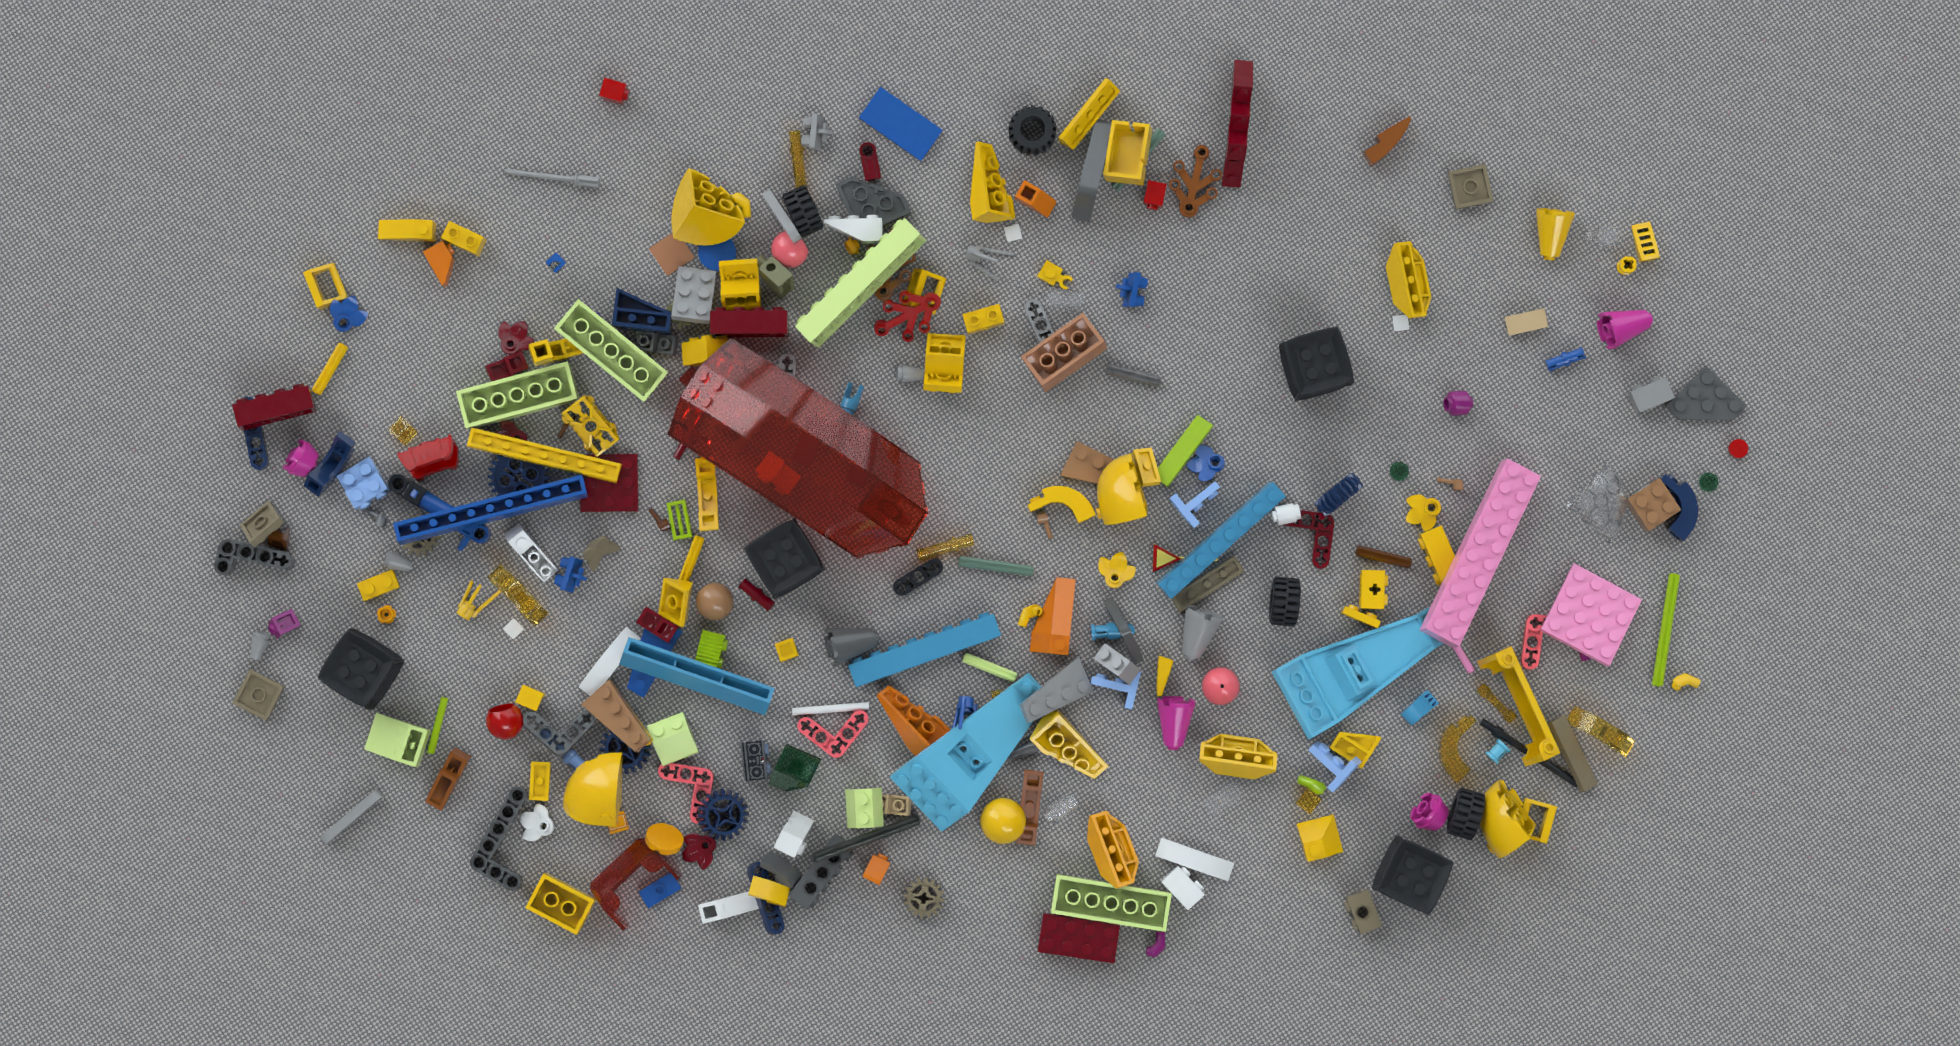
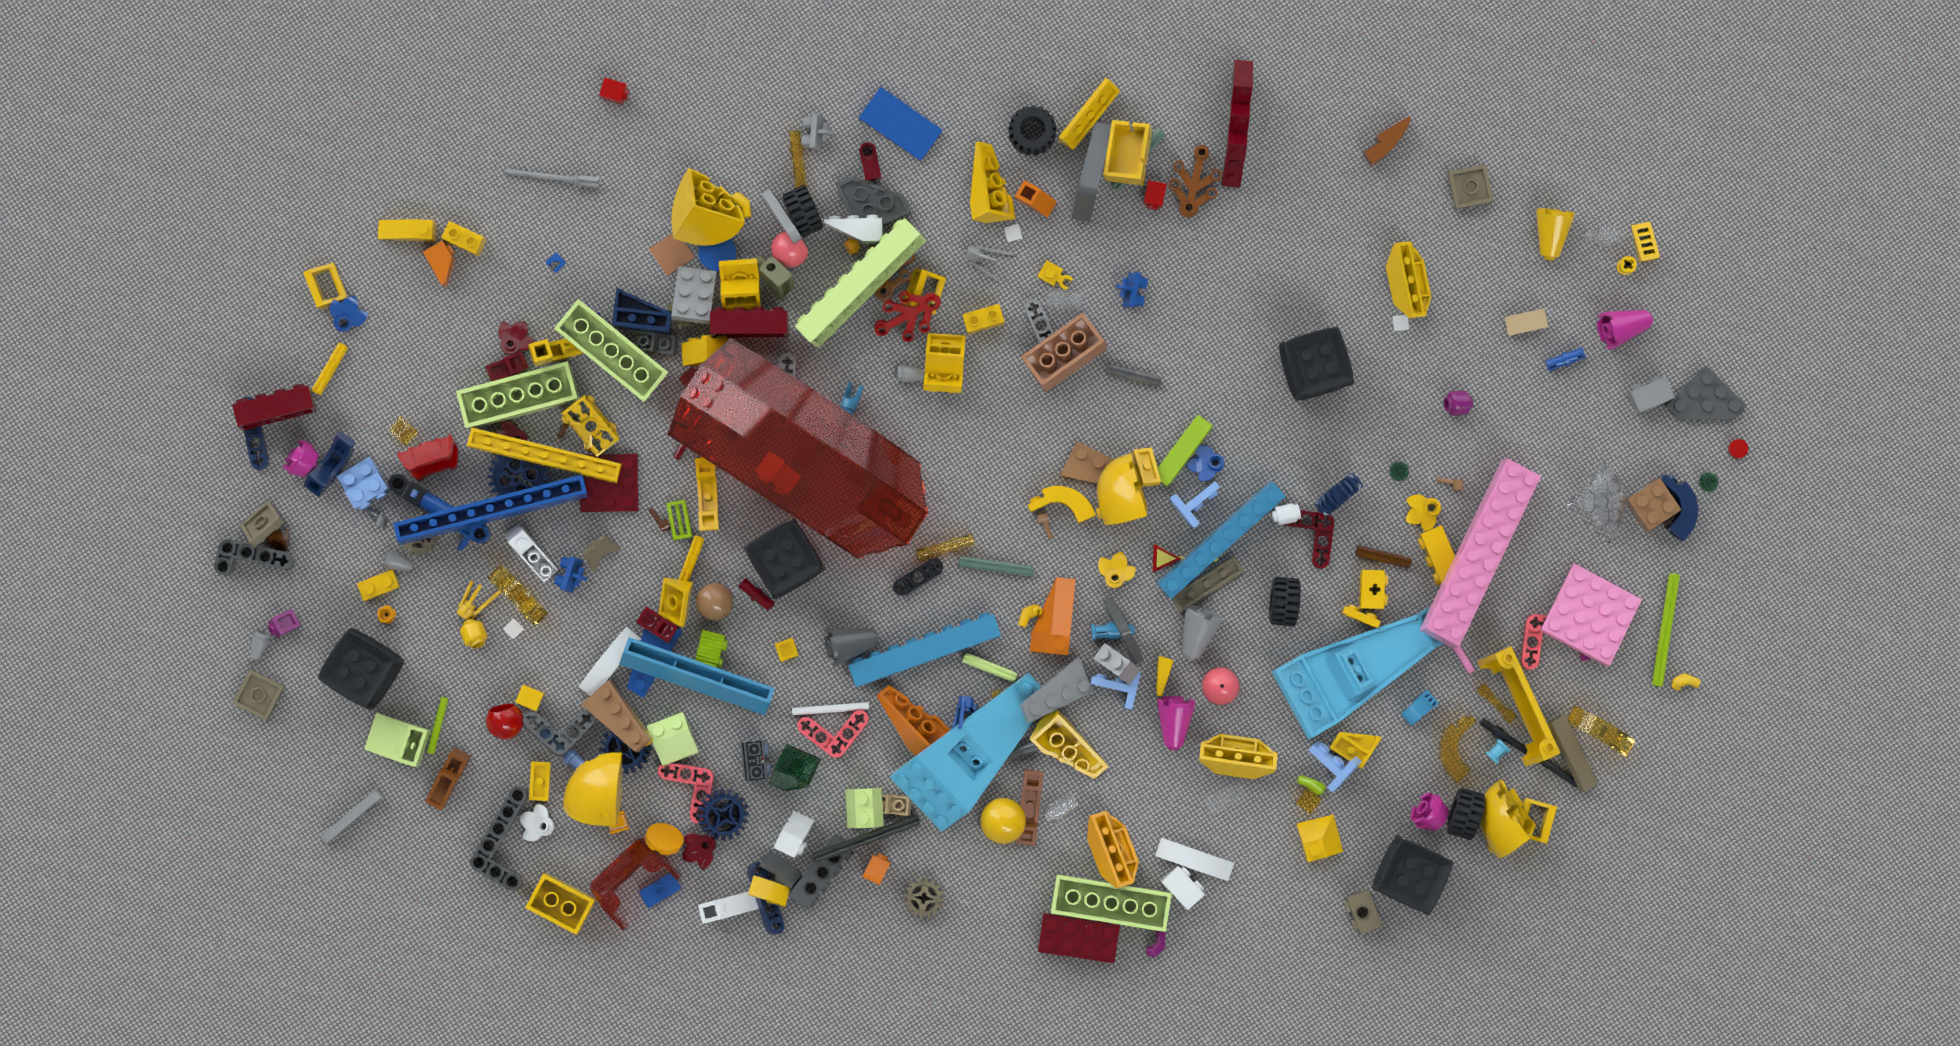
none -> yellow head [459,619,488,649]

